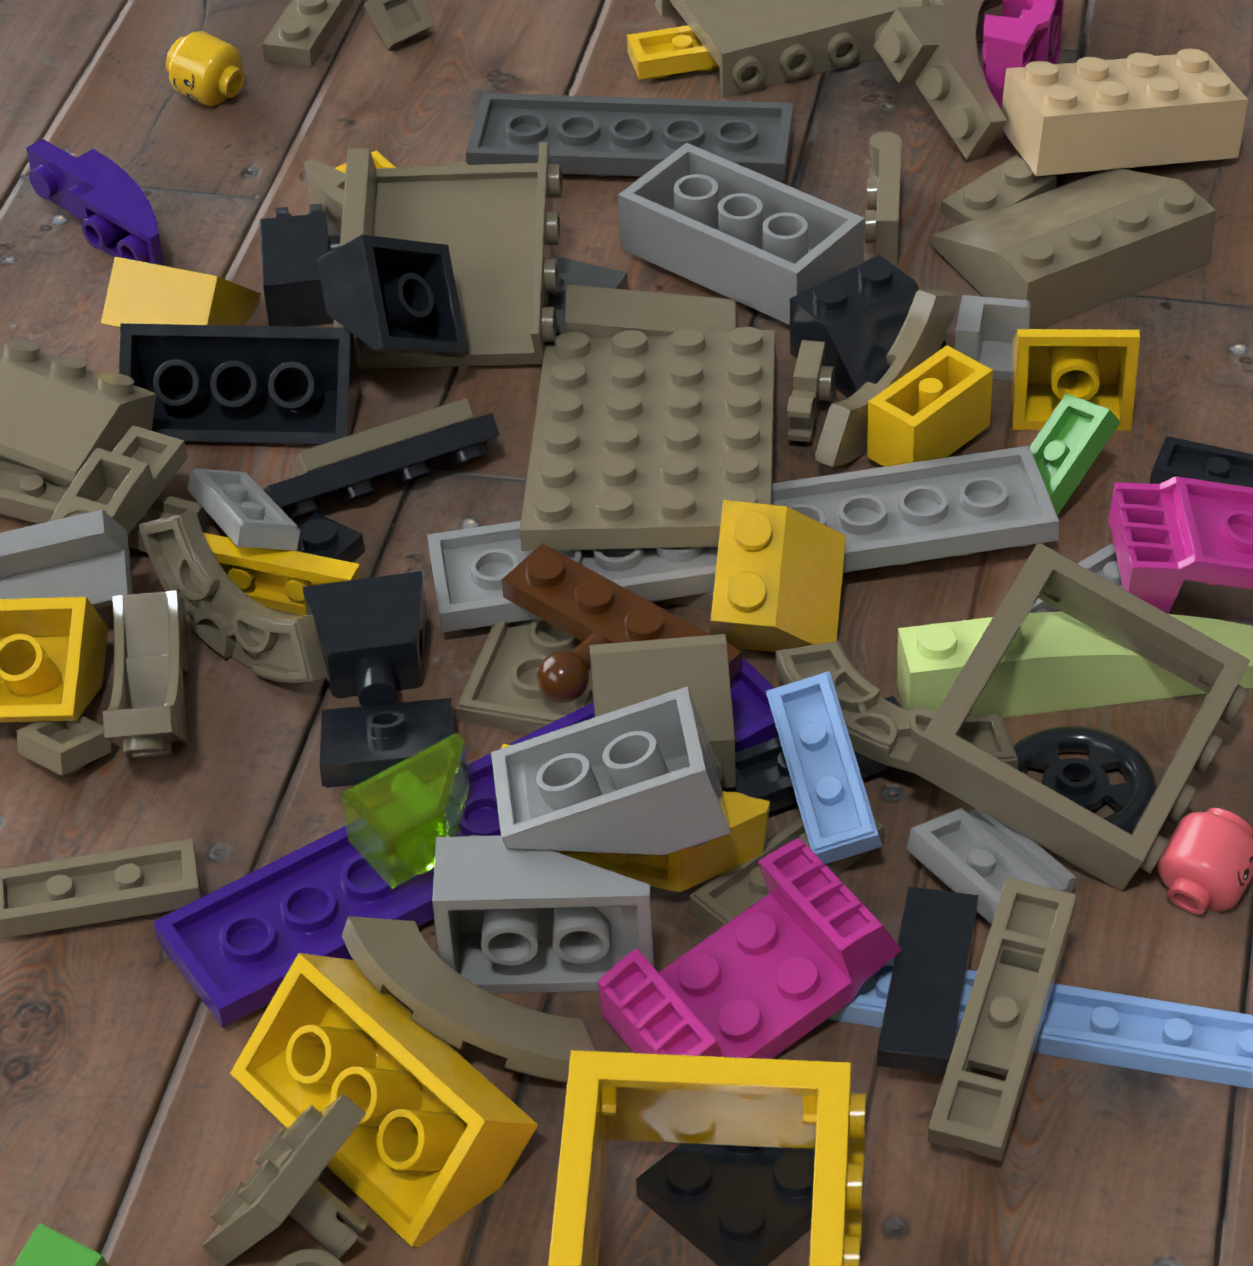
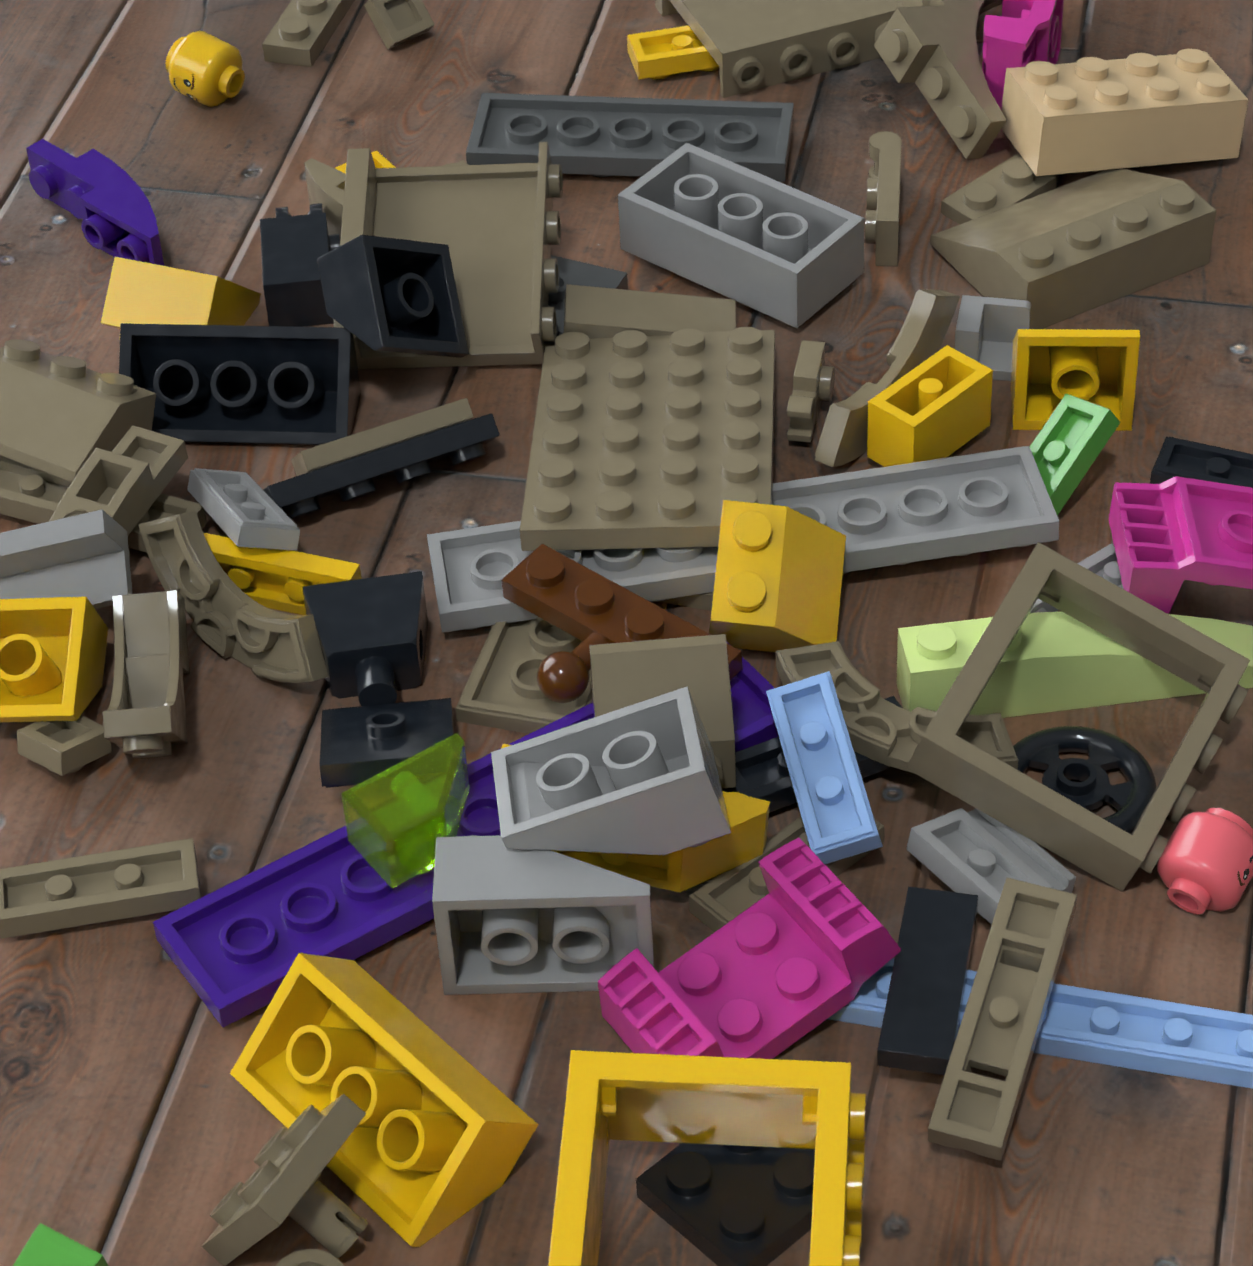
black plate [293,512,365,563] -> none
dark tan tile [342,916,595,1083] -> none
black slope [790,255,947,398] -> none

